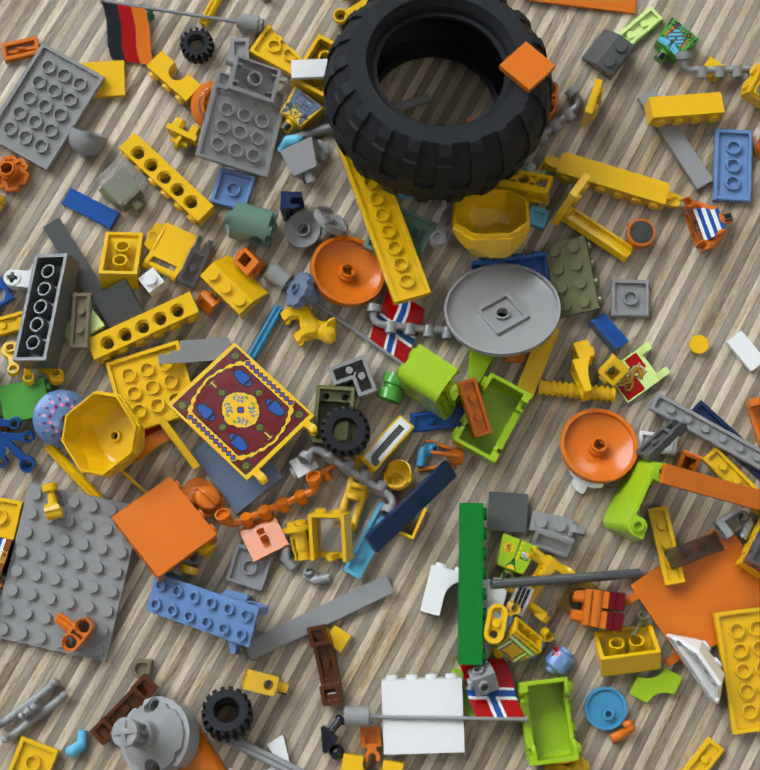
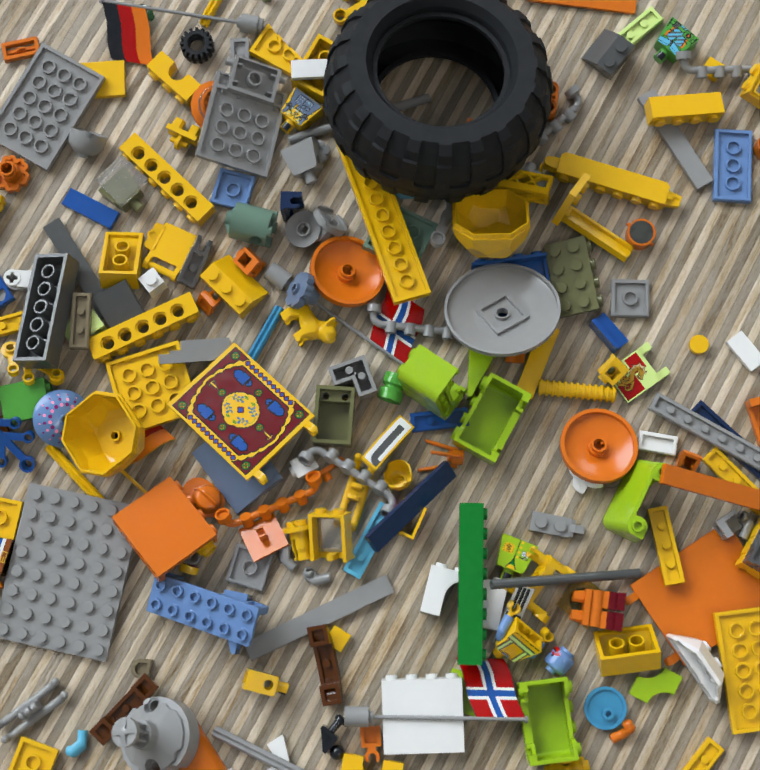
yellow leg [42,482,65,521] -> none
orange beam [54,612,96,652] -> none
yellow tile [159,418,200,469] -> none
black tyre [201,686,253,743] -> none
medium azure arm [277,135,303,153] -> none
black tyre [320,406,370,458] -> none
dark azure arm [416,442,439,467] -> none
orange tile [456,377,493,438] -> none
light grey brick [466,662,500,697] -> none
yellow plate [483,604,508,645] -> none
dark grey tile [487,491,528,533] -> none
orange tile [499,42,556,93] -> none
medium azure plate [529,206,550,230] -> none
light grey tile [531,527,574,559] -> none
yellow slope [570,339,595,402] -> none
yellow plate [580,78,604,127] -> none
olive hand [631,611,649,638] -> none
dark grey hinge [636,419,687,462] -> none
clear smoke tile [664,532,724,570] -> none
torso [680,196,733,254] -> none

